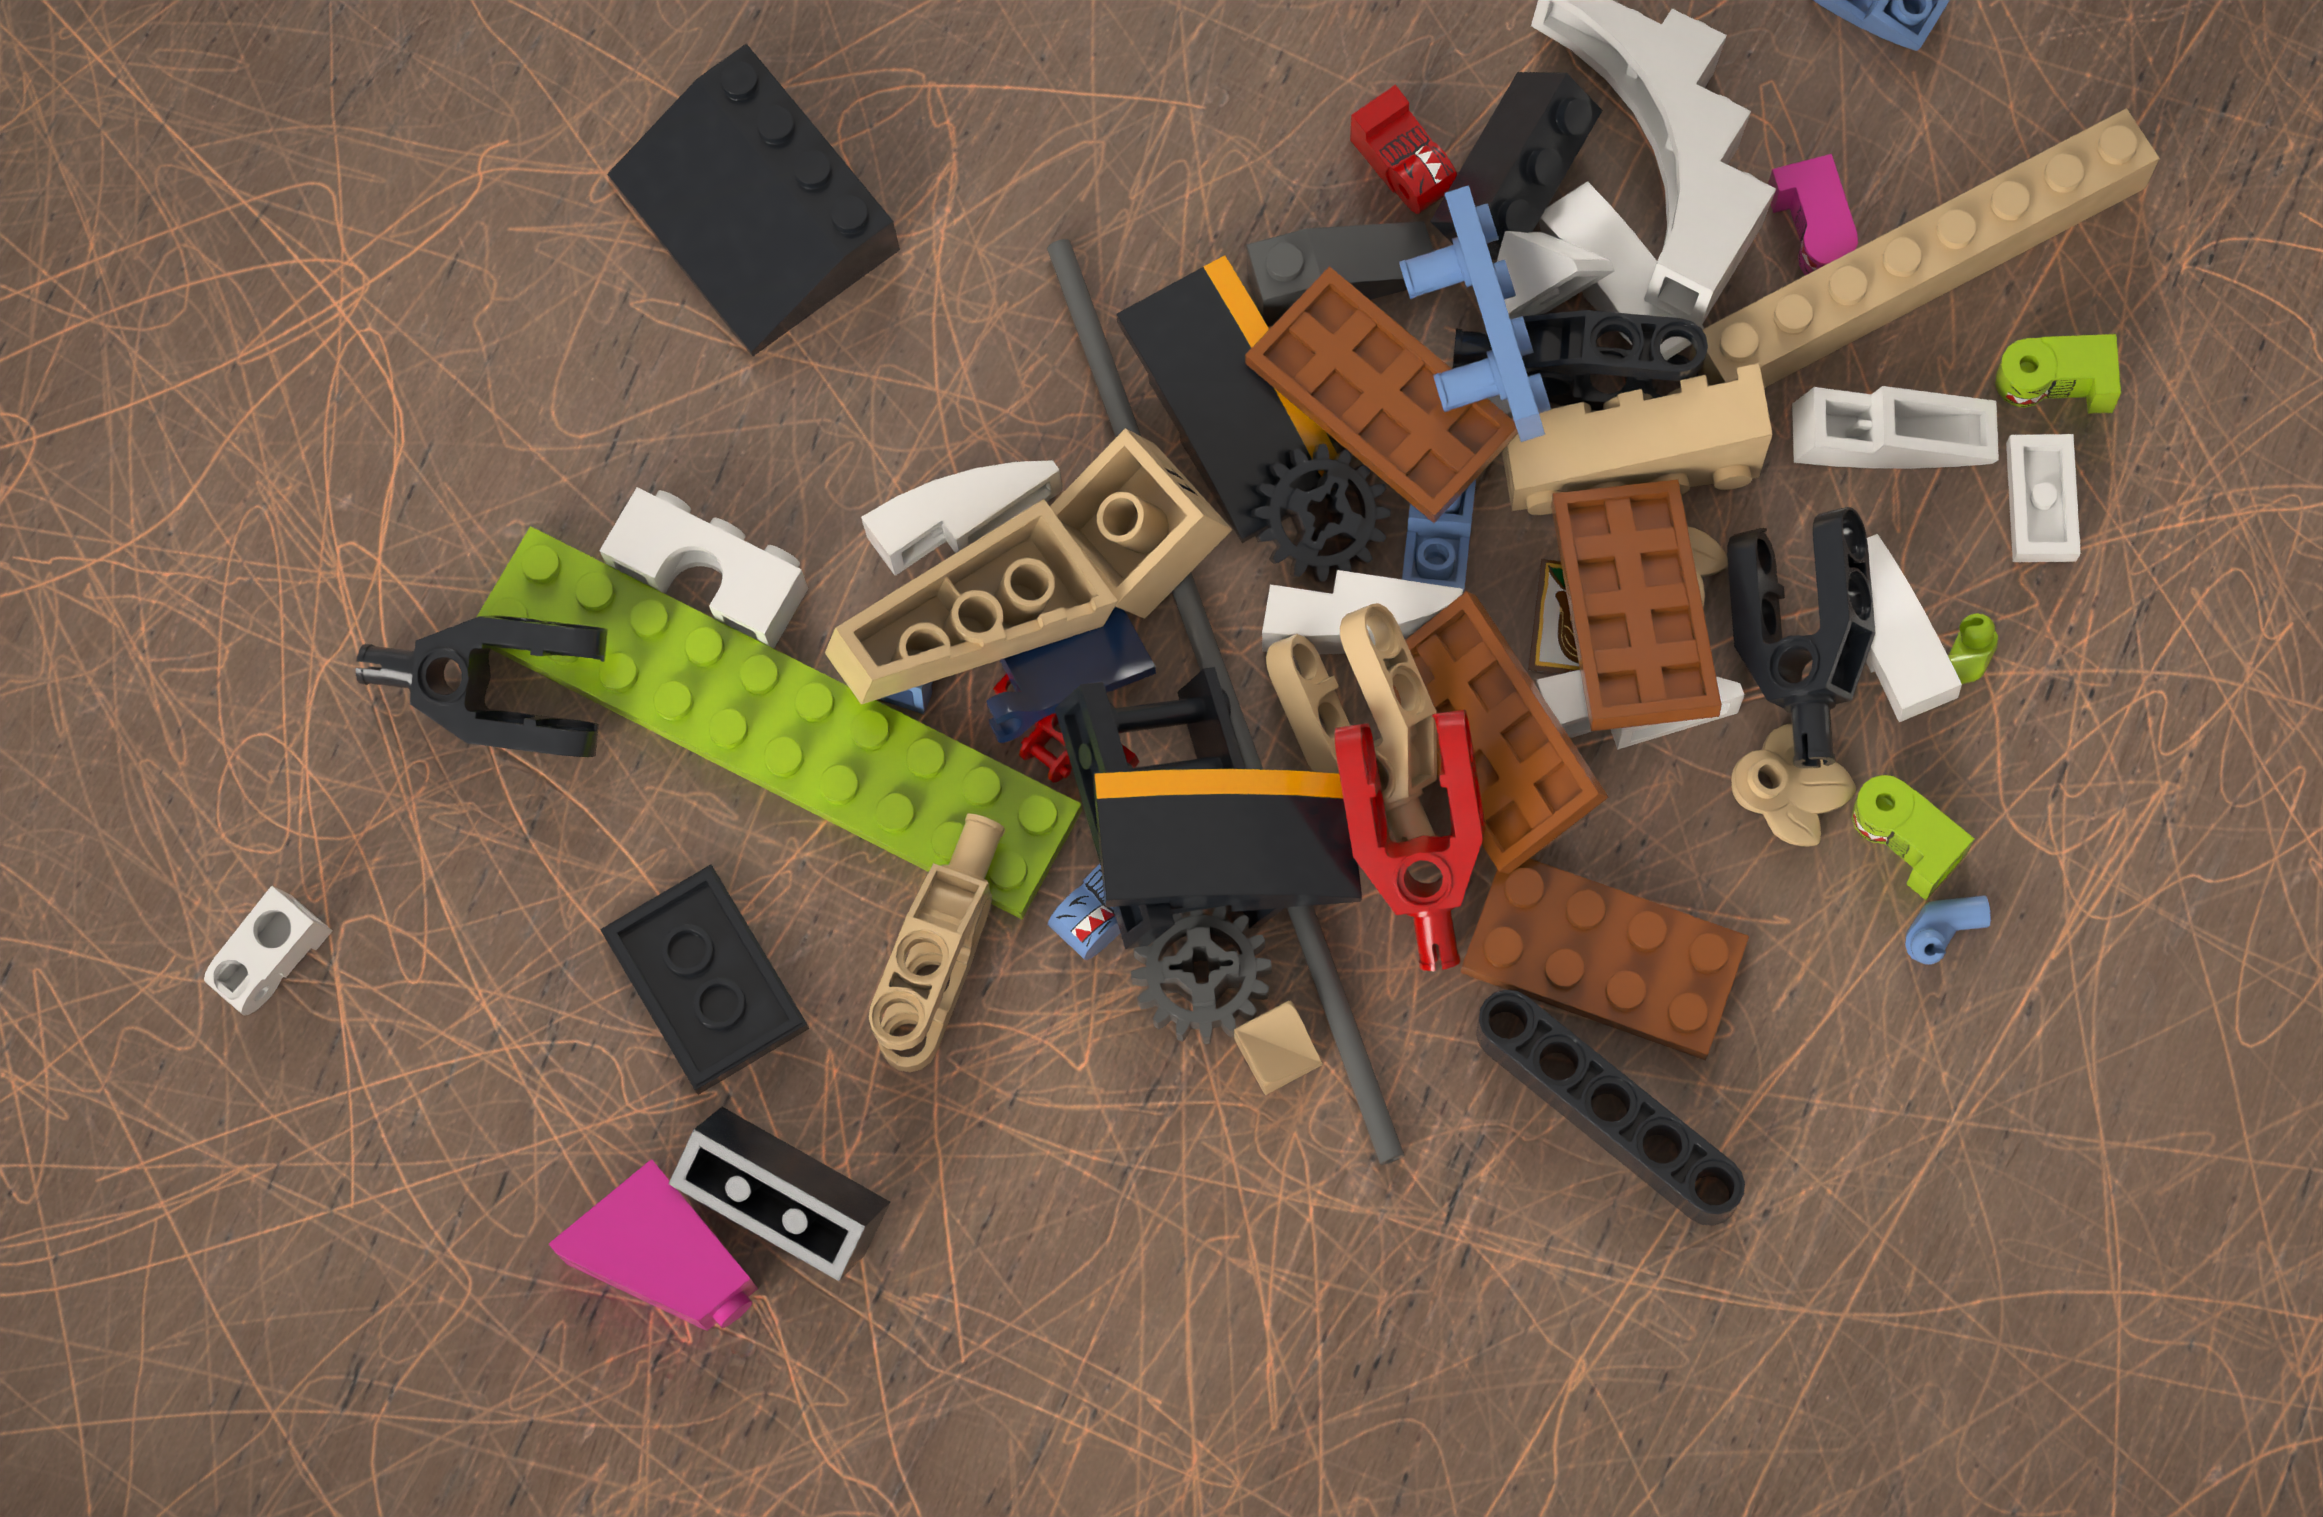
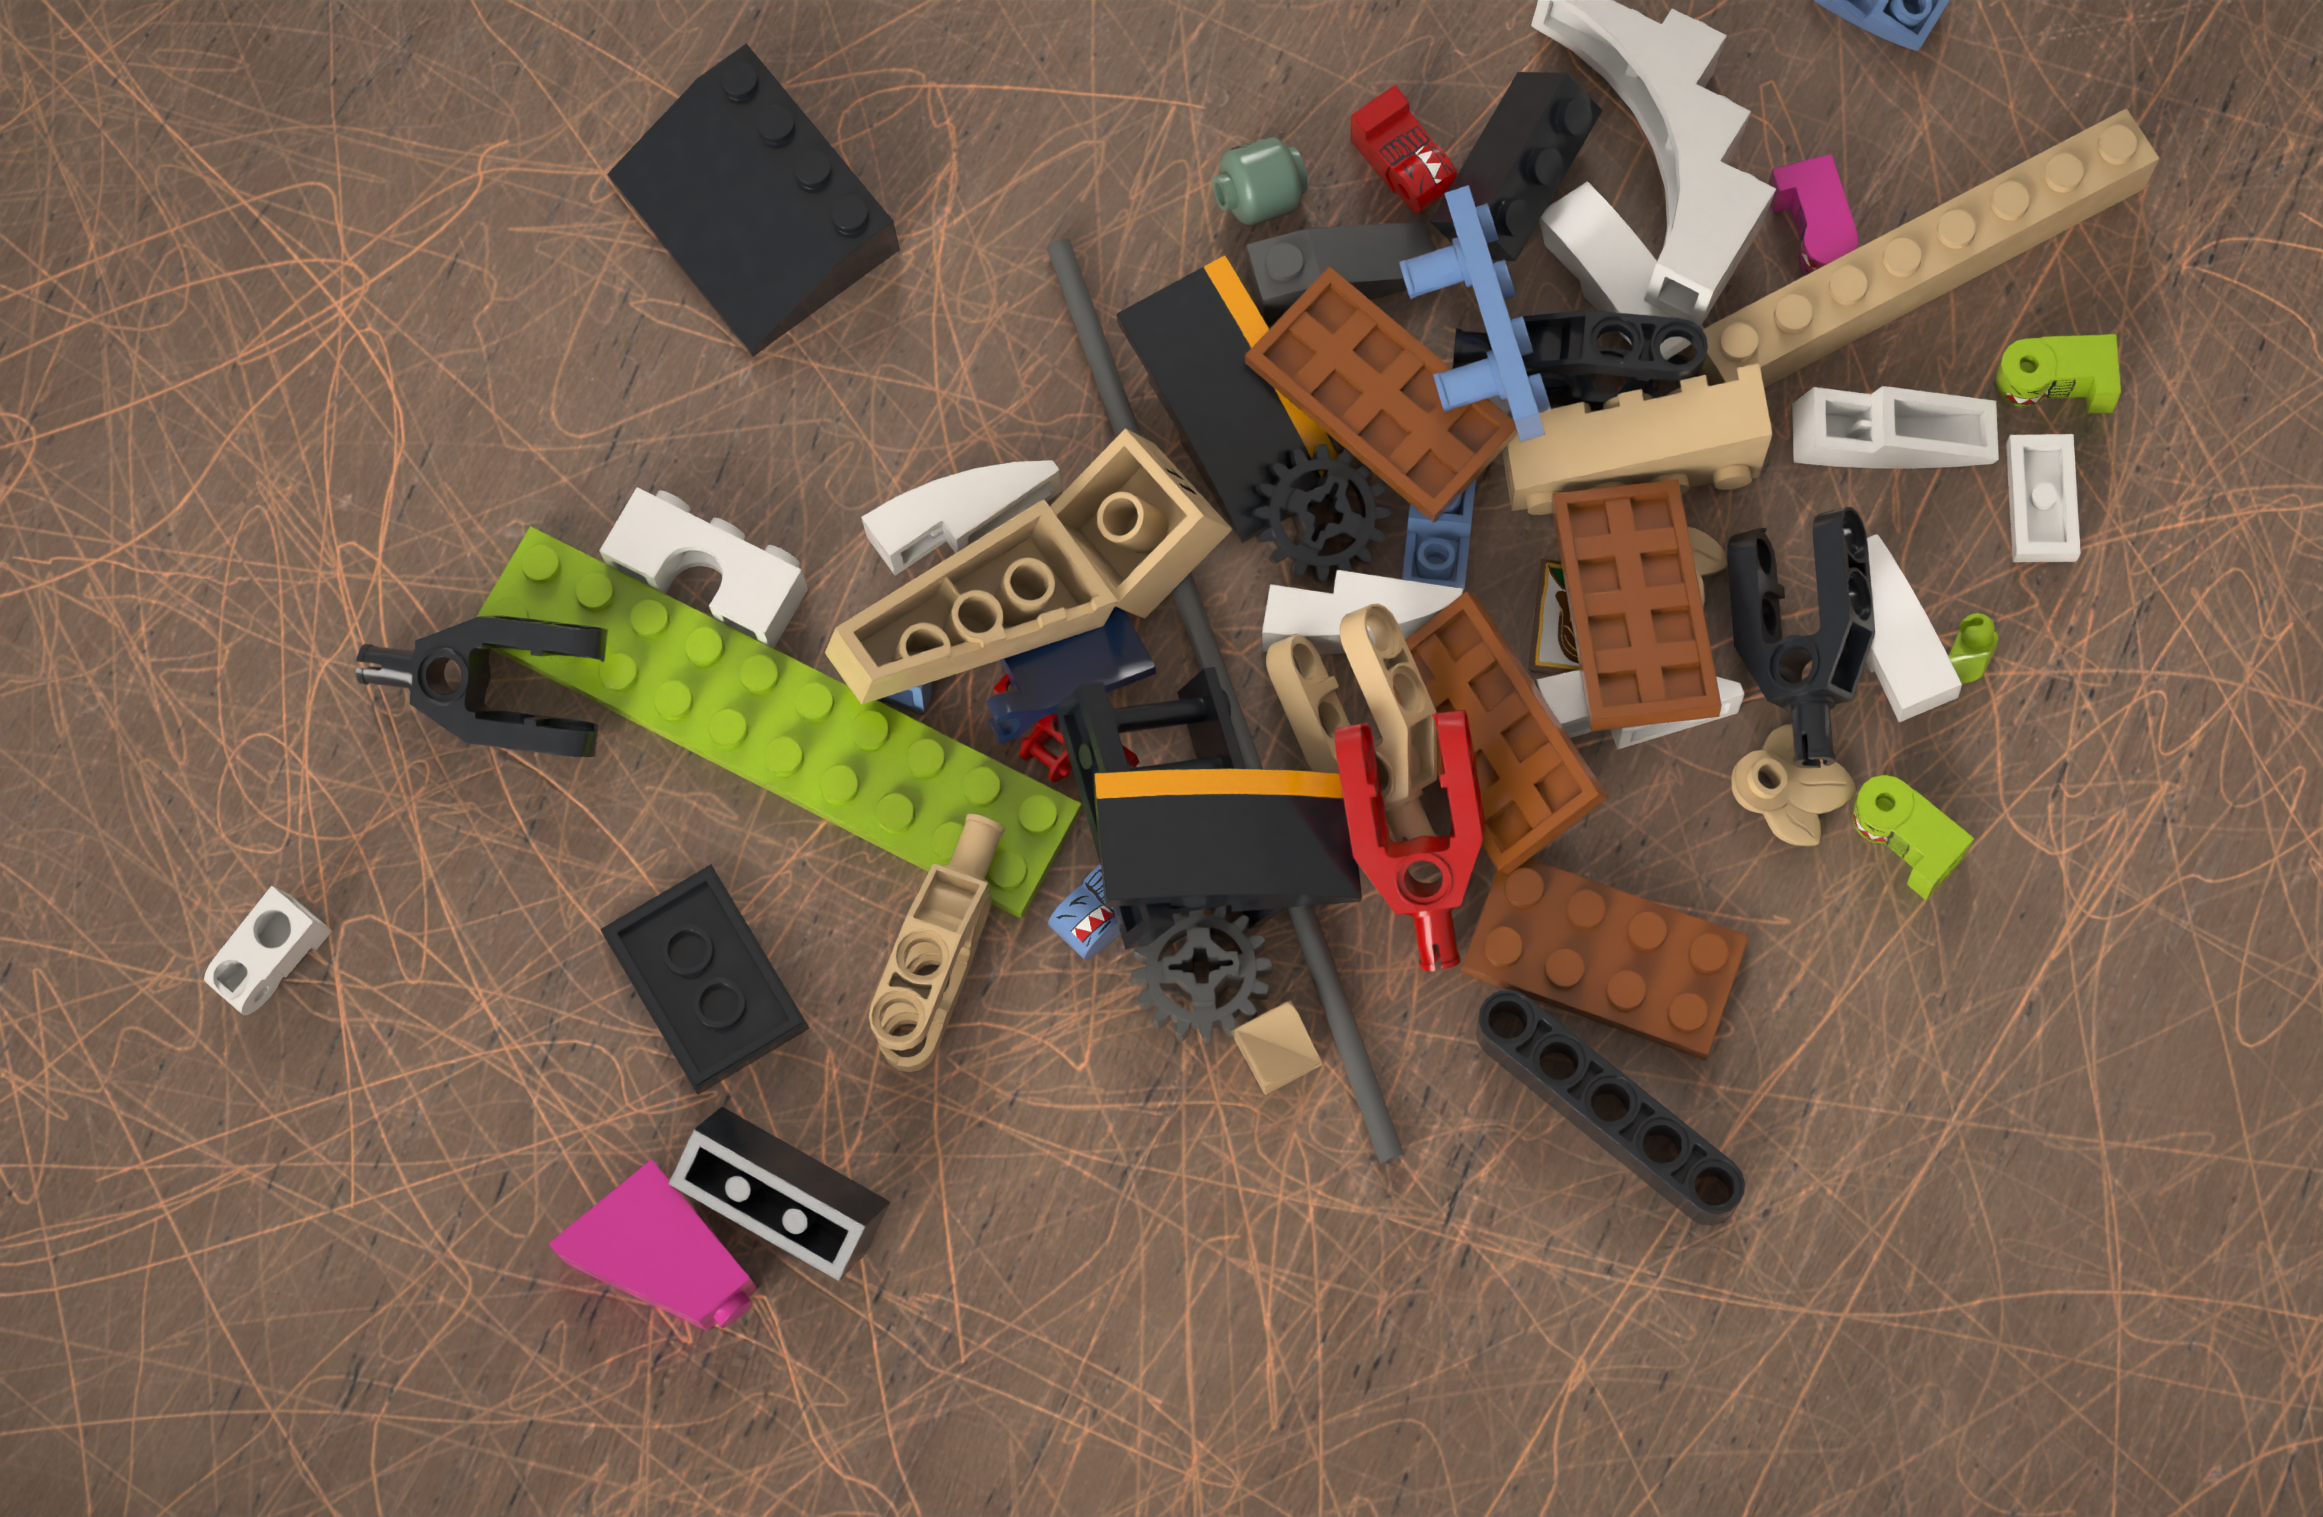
white slope [1497,231,1614,320] -> none
medium blue arm [1905,895,1991,965] -> none
none -> sand green head [1212,137,1308,226]

